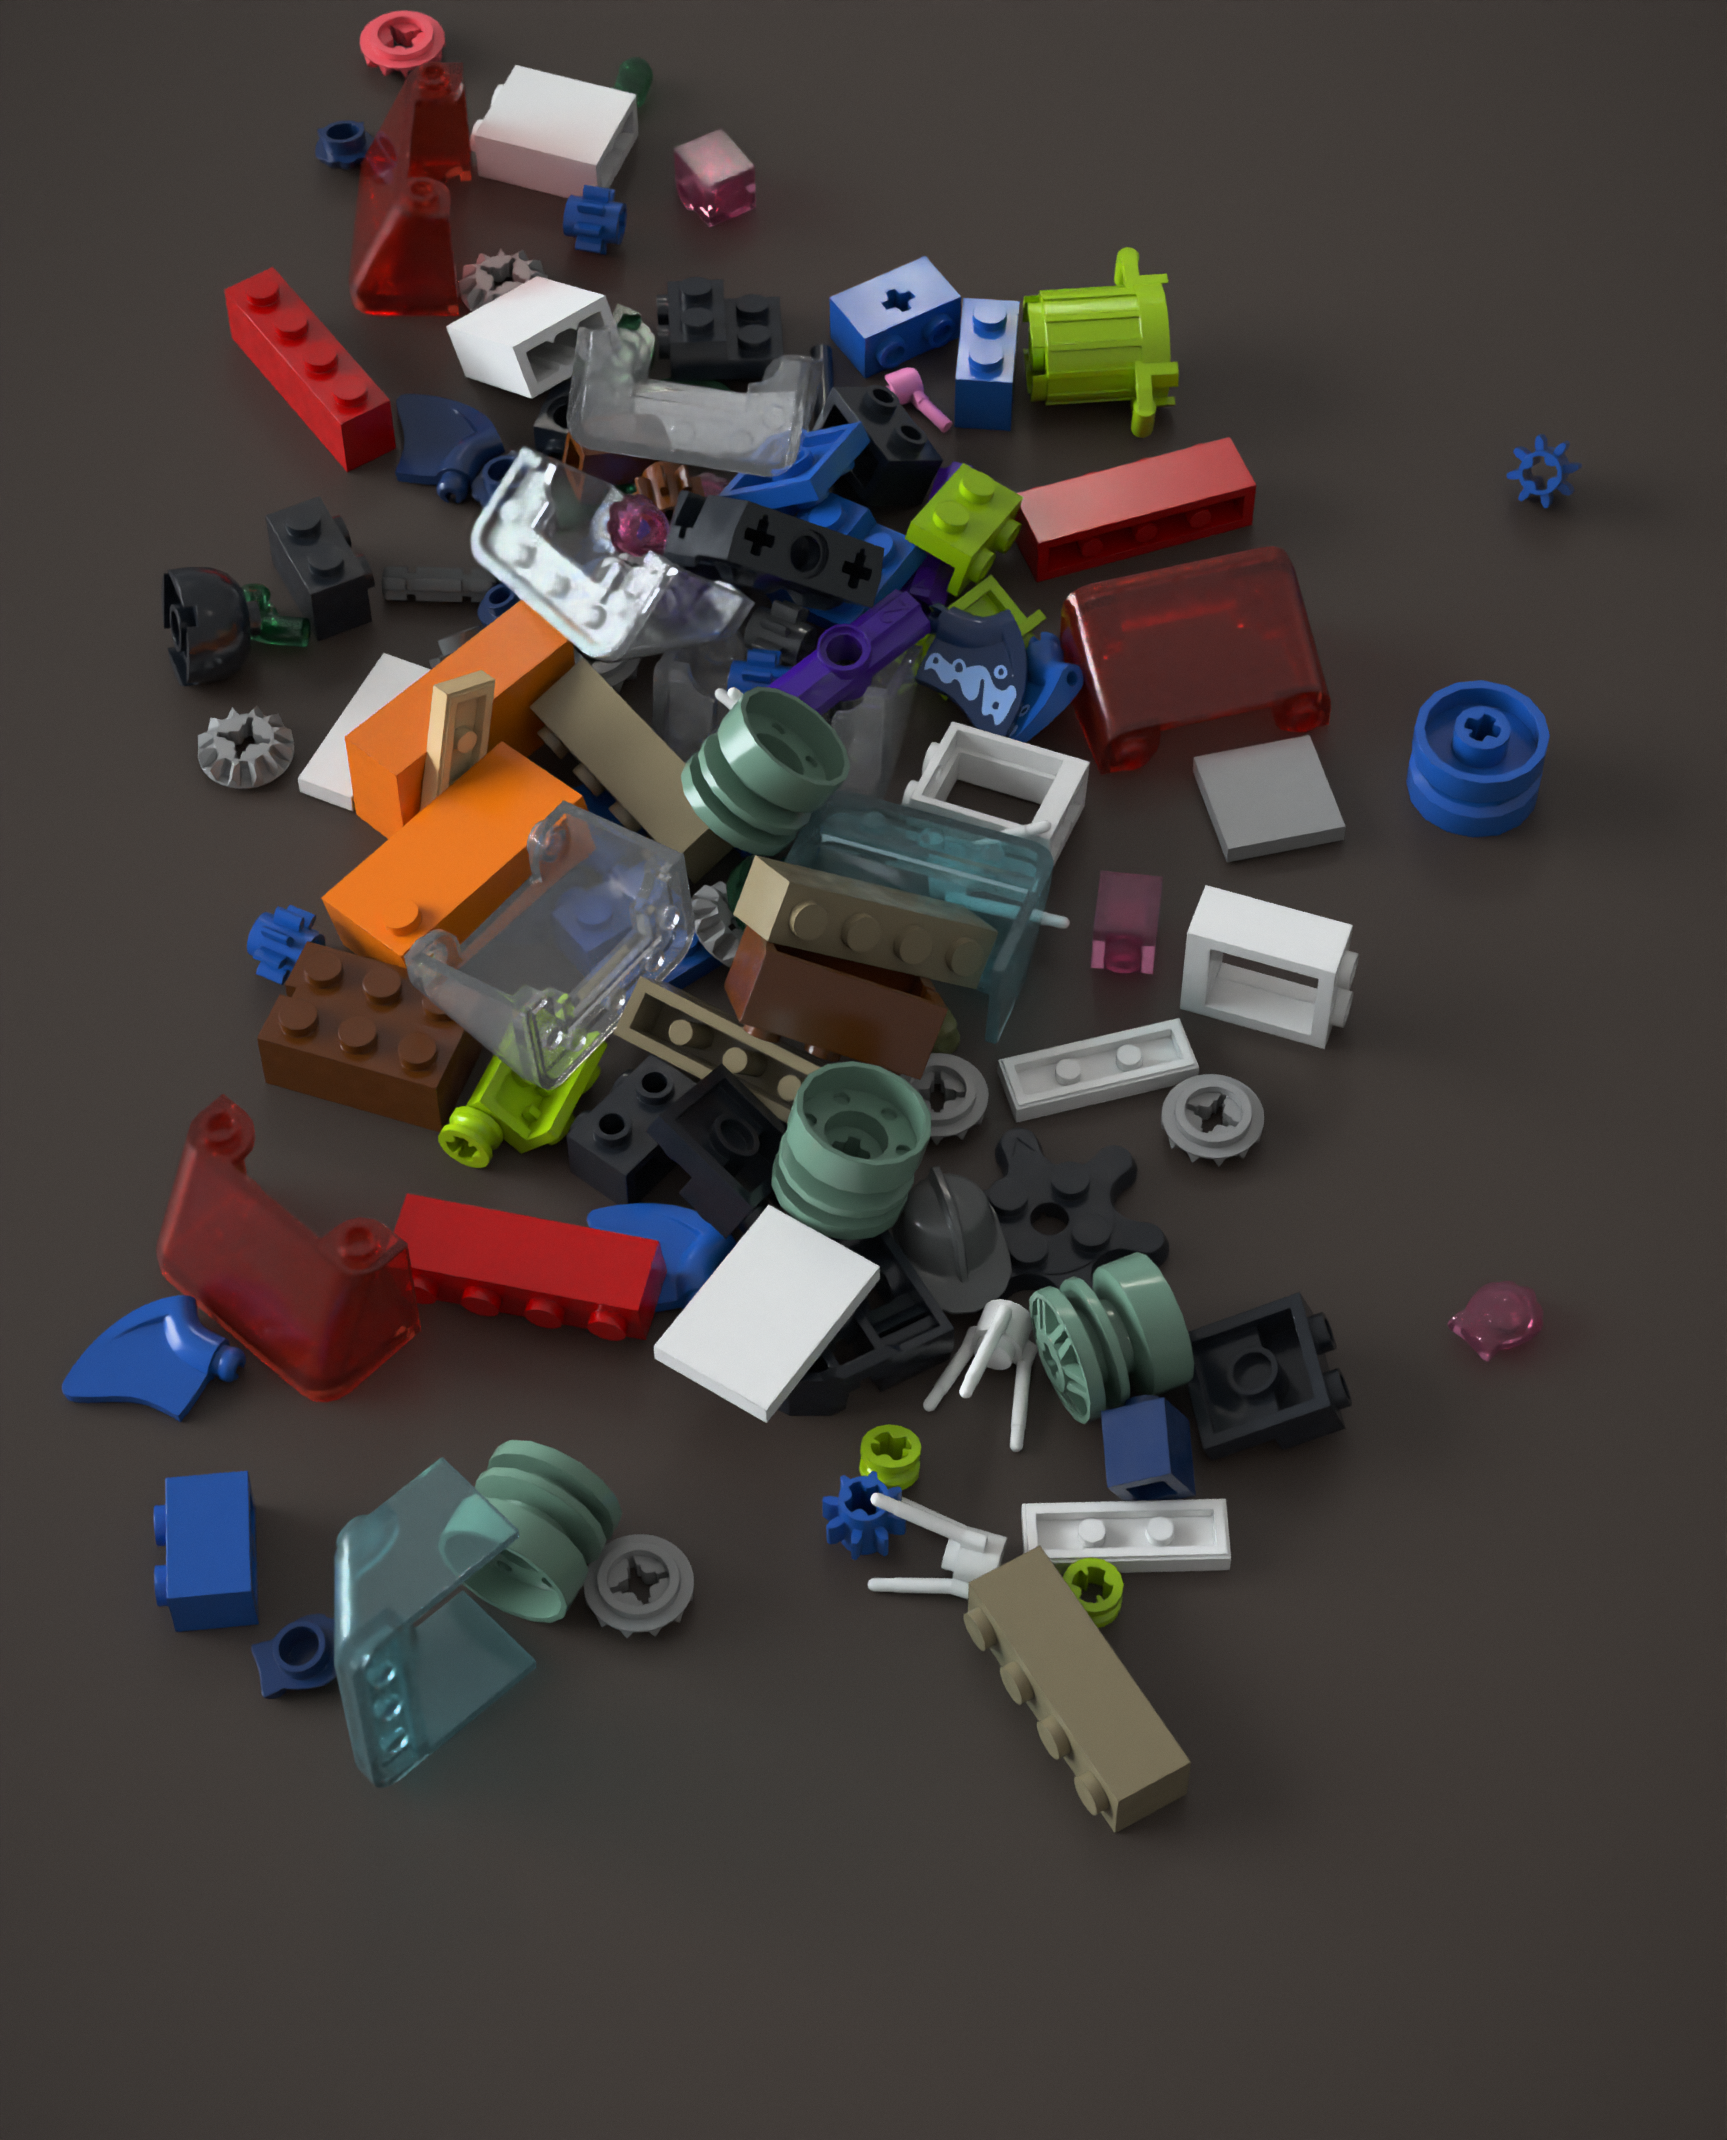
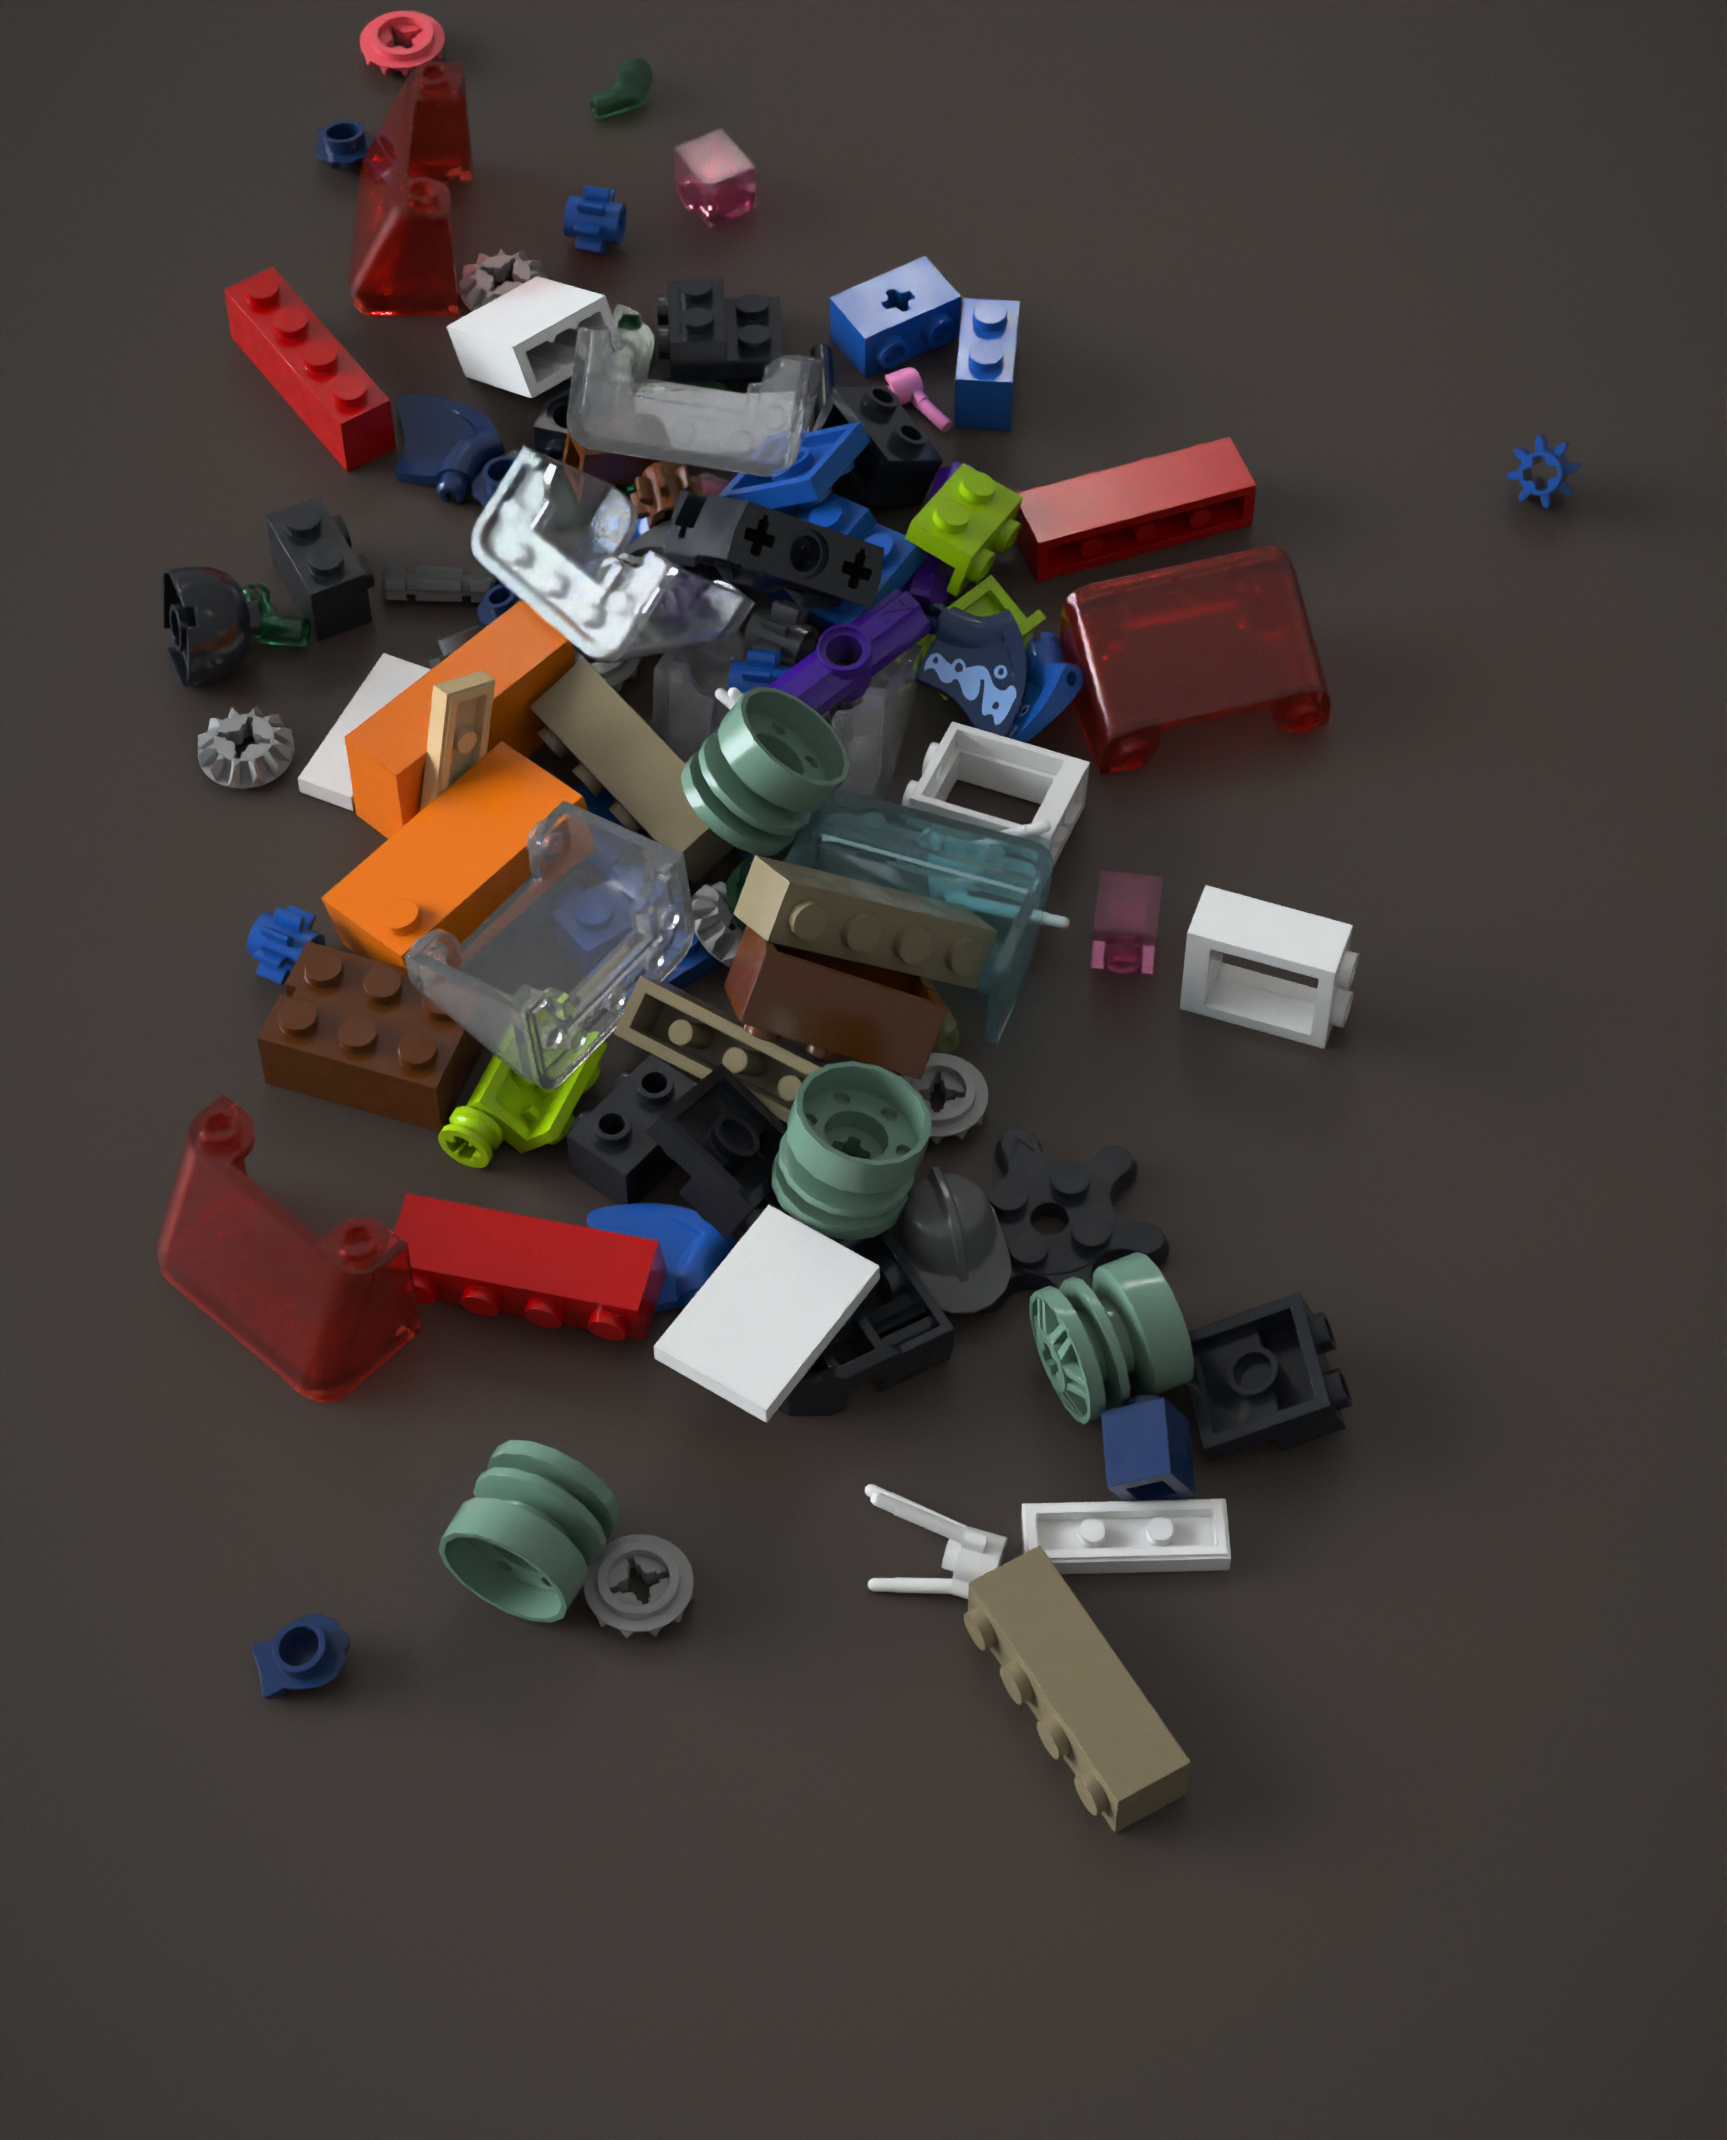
blue arm [62,1295,246,1422] -> none
blue brick [153,1471,259,1632] -> none
clear light blue windscreen [334,1457,537,1788] -> none
white brick [470,65,638,198] -> none
clear pink animal [606,494,669,564] -> none
blue gear [822,1471,906,1560] -> none
lime bush [859,1424,921,1490] -> none
white plant [923,1299,1038,1452] -> none
white tile [997,1018,1199,1123] -> none
lime container [1022,247,1179,438] -> none
lime bush [1063,1557,1124,1628] -> none
light grey gear [1161,1074,1264,1167] -> none
light grey tile [1192,735,1346,862] -> none
blue wheel [1406,680,1550,838] -> none
clear pink animal [1447,1280,1544,1362] -> none

